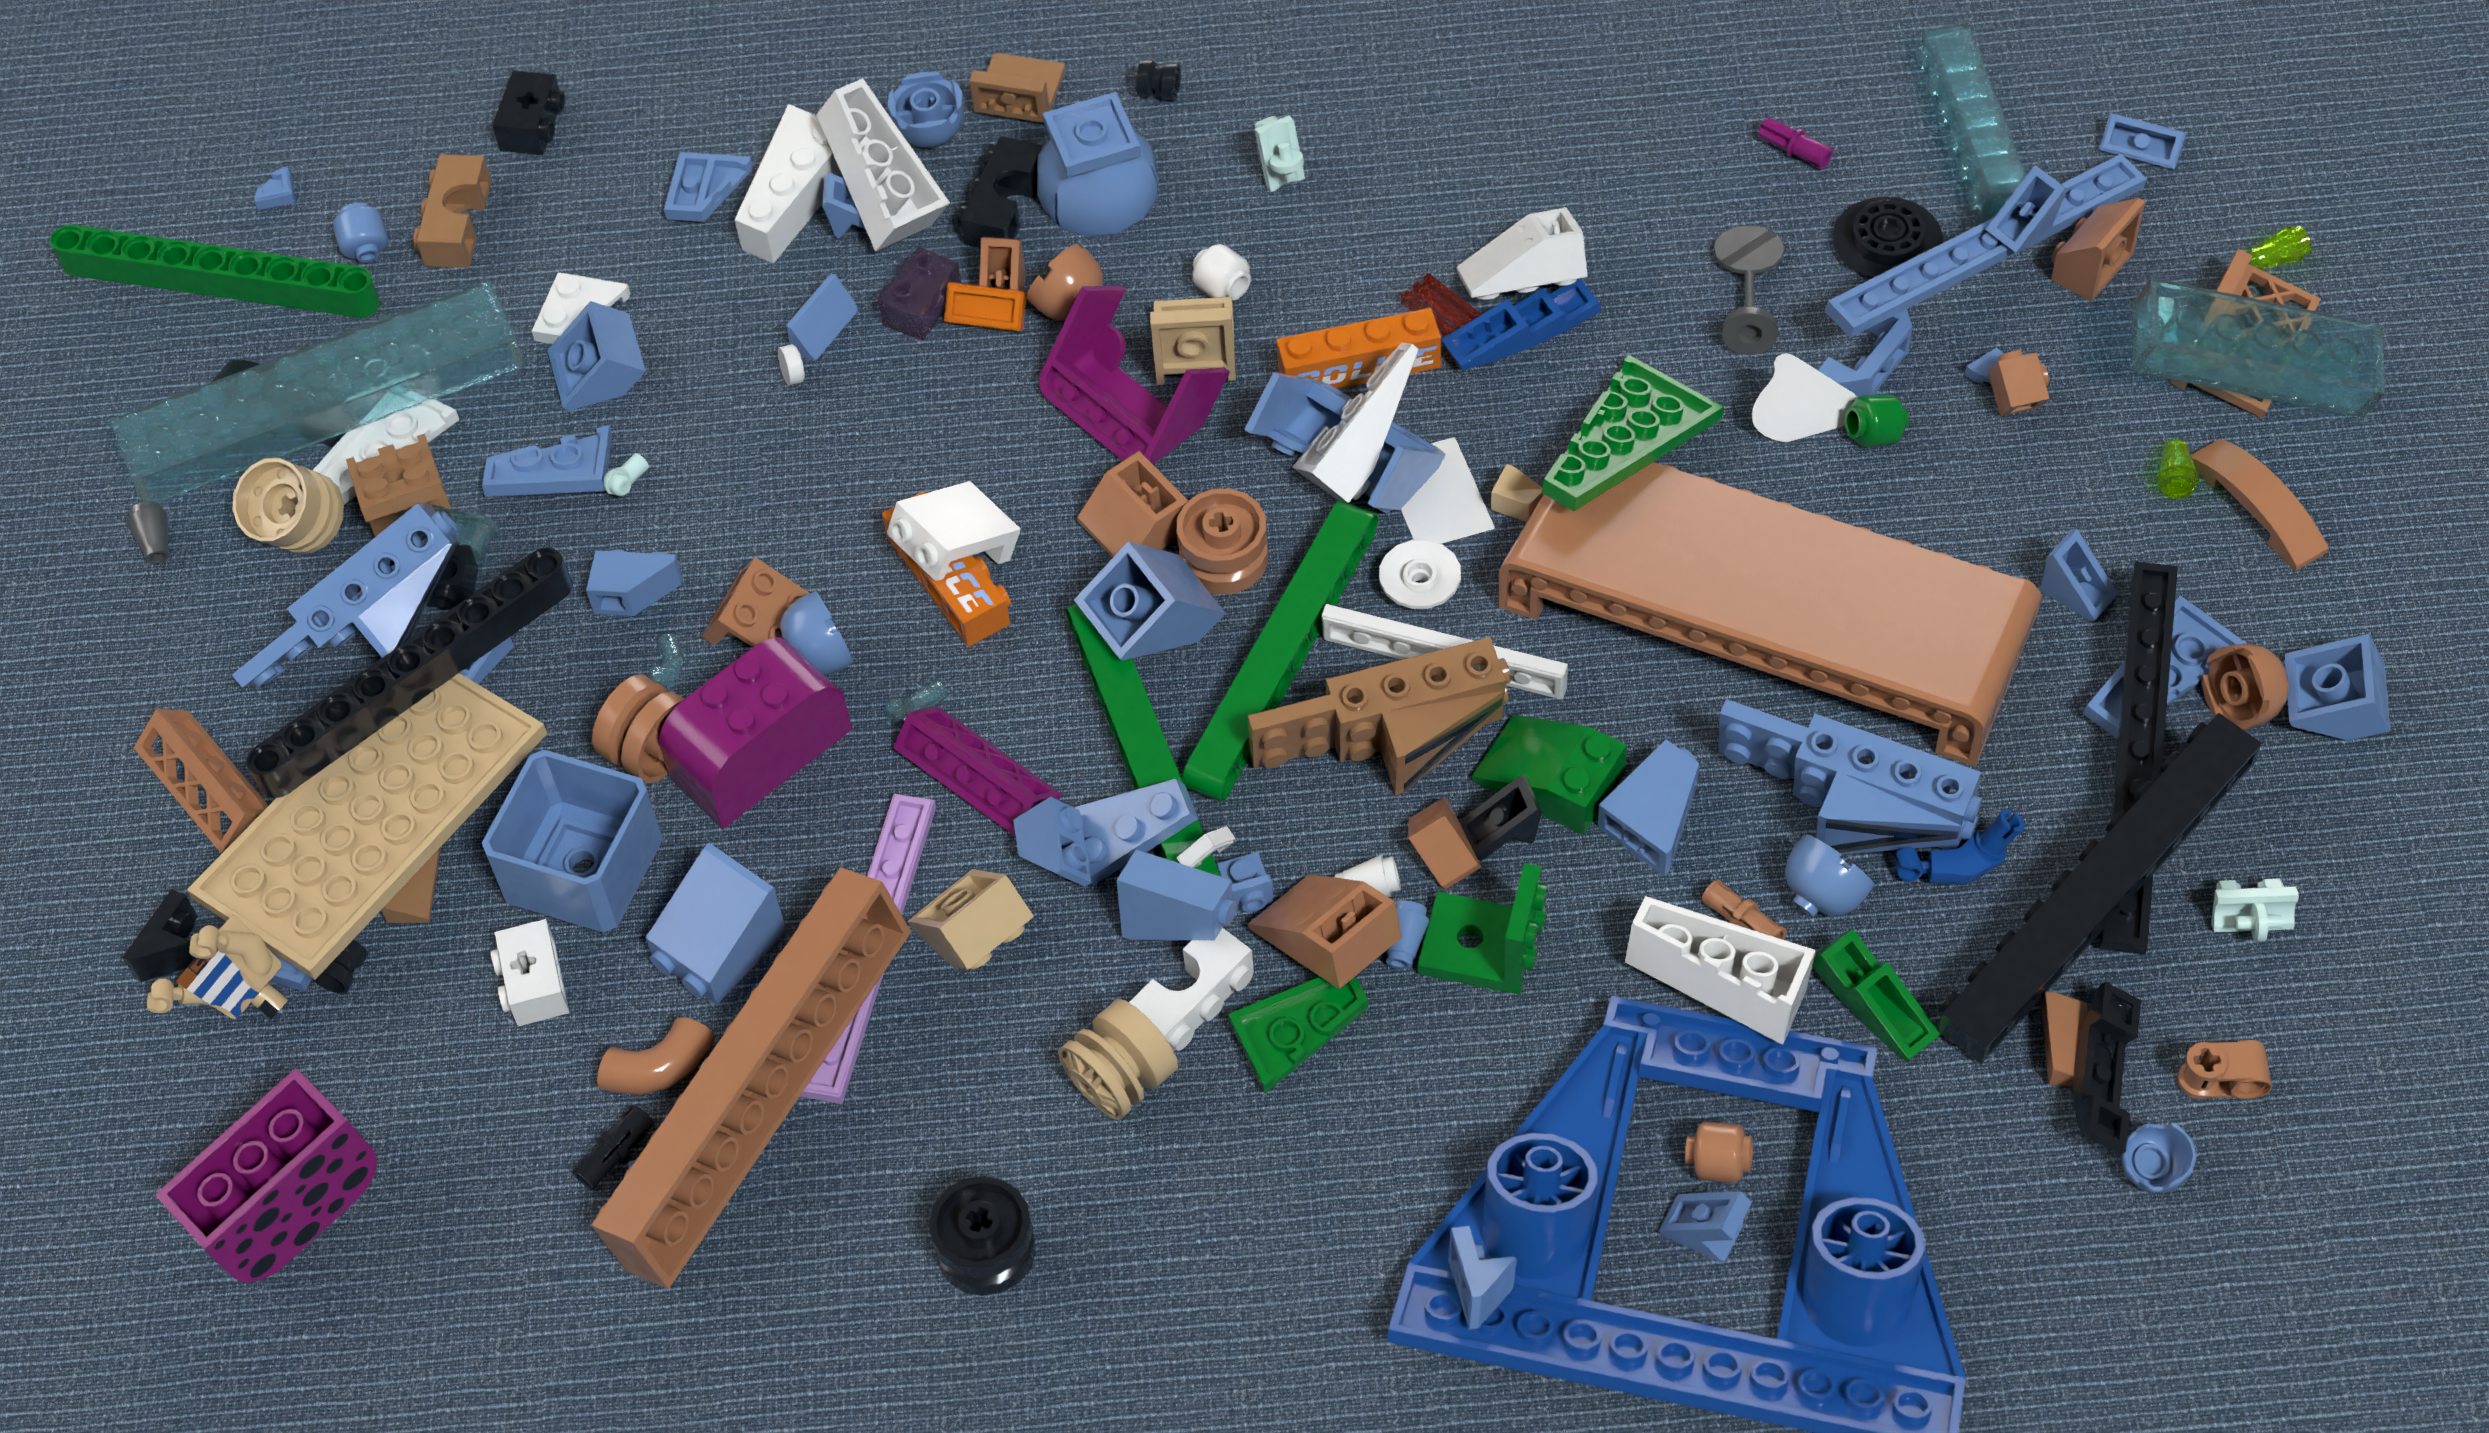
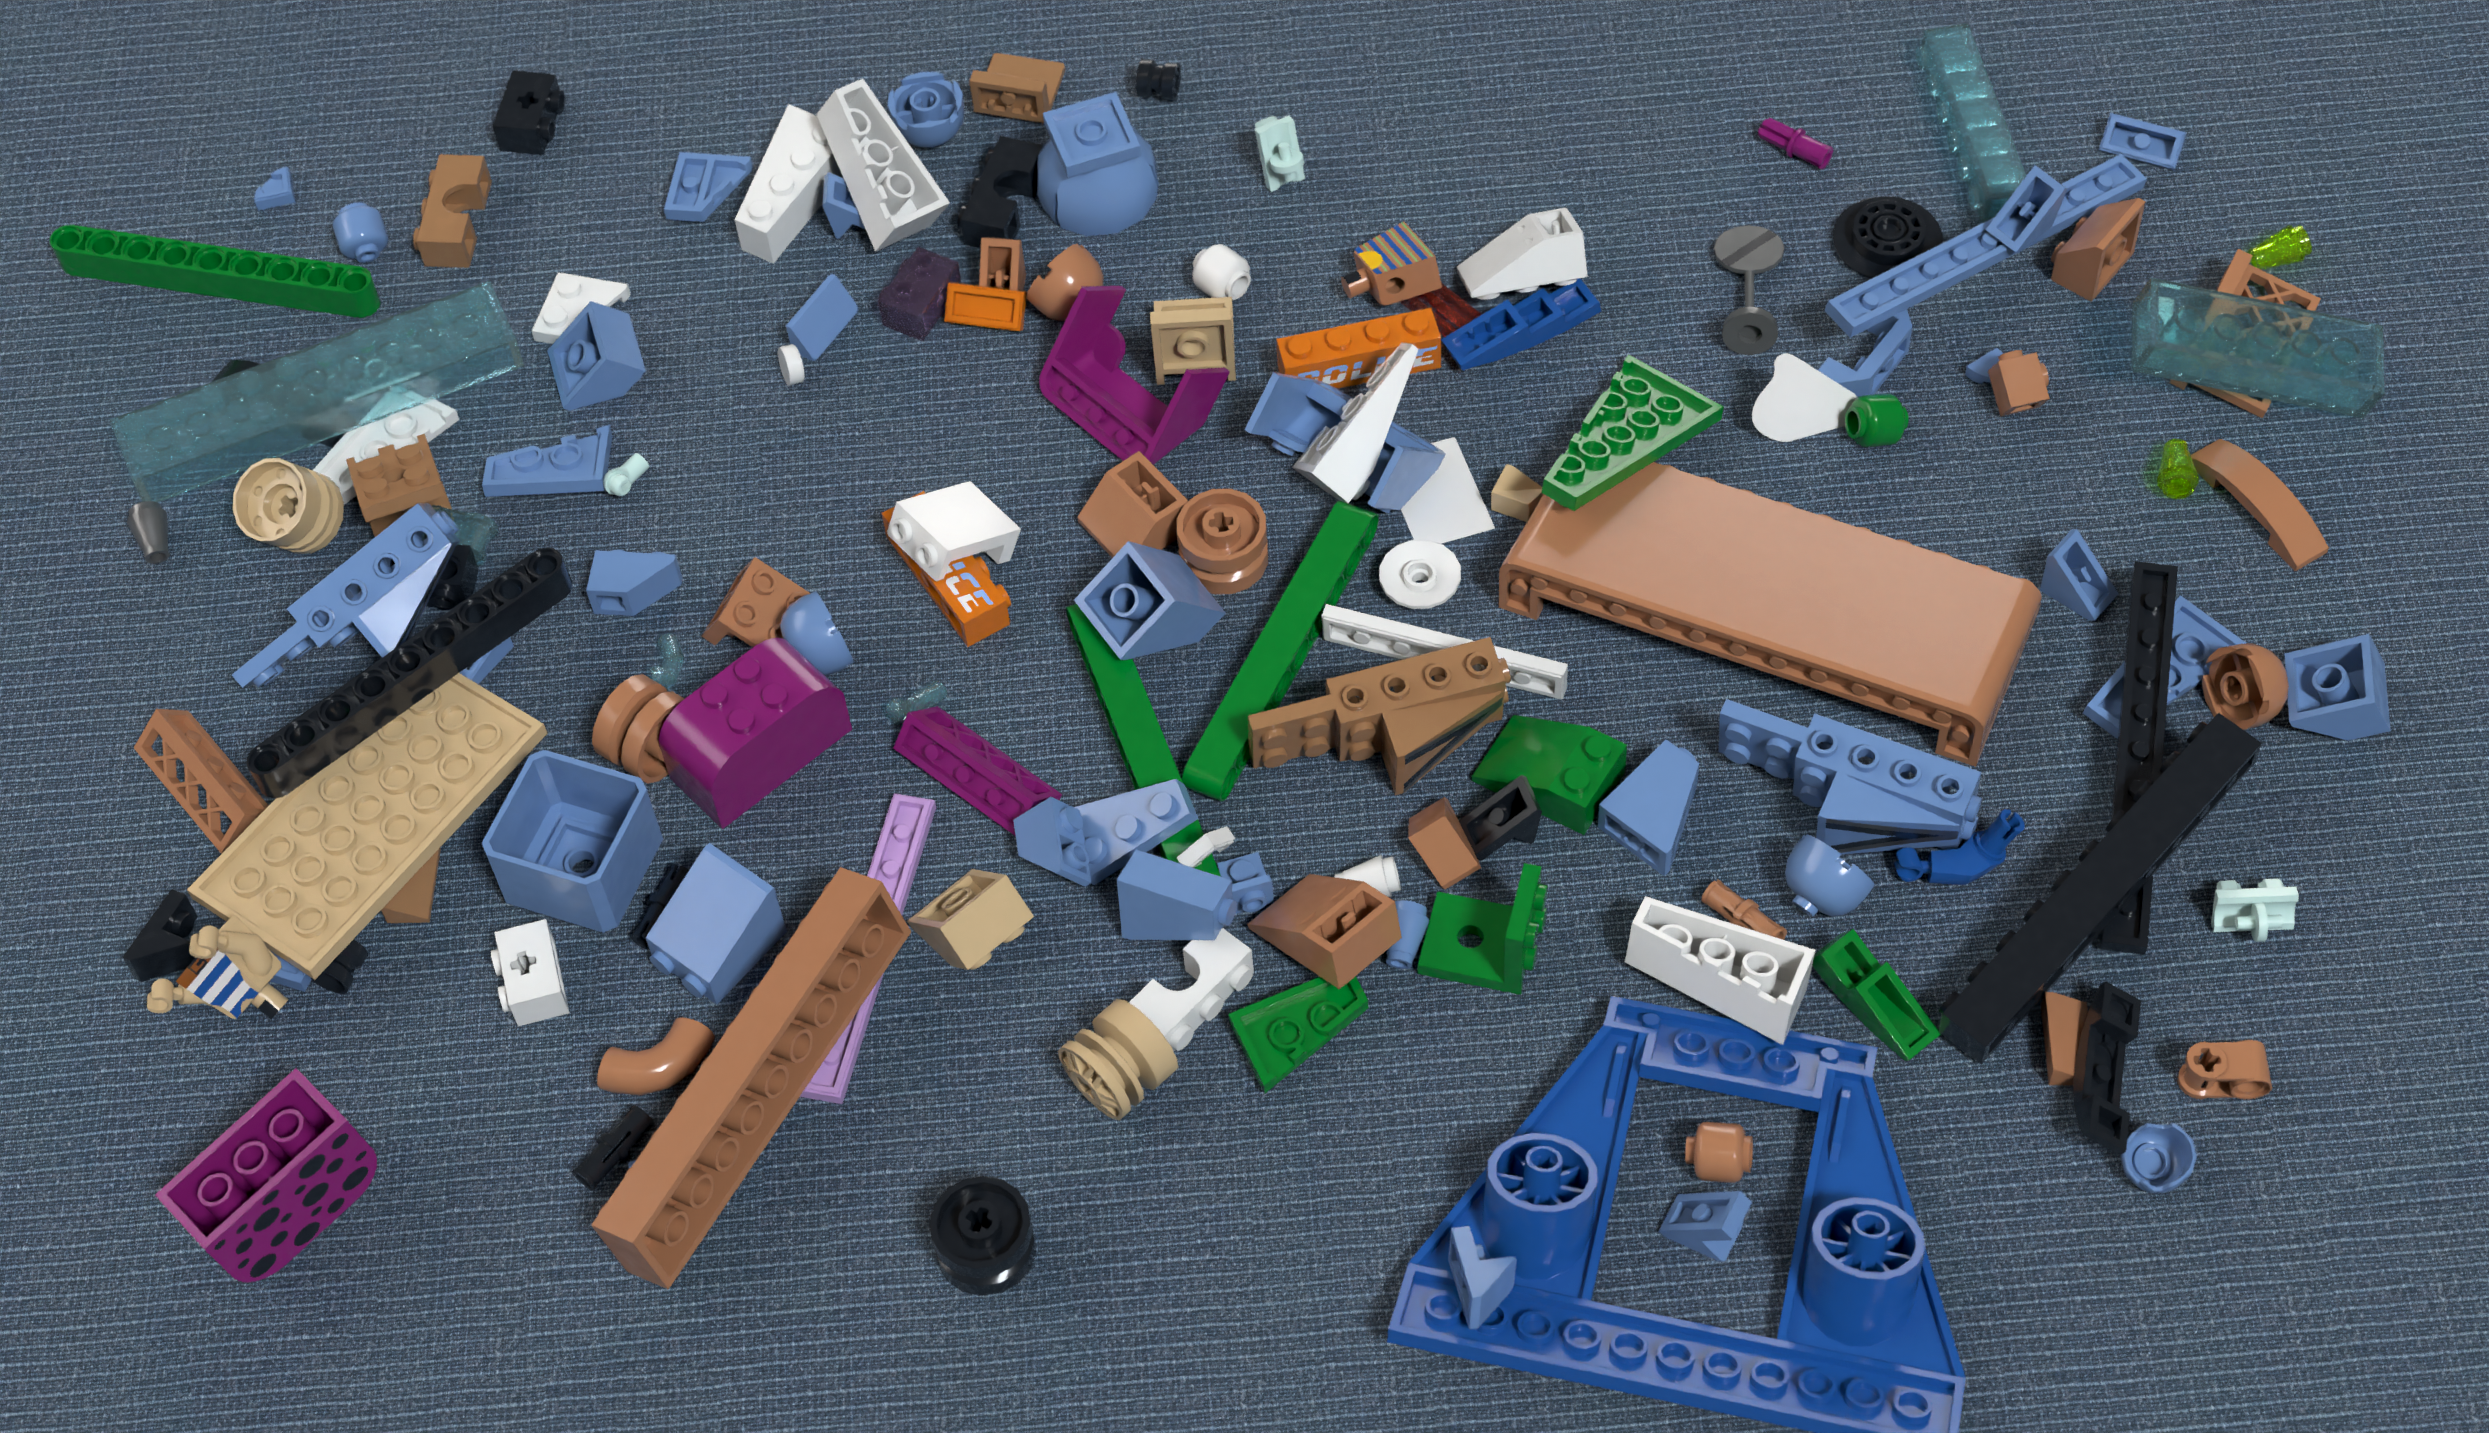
none -> black pin [631,864,689,950]
none -> nougat torso [1341,222,1442,306]

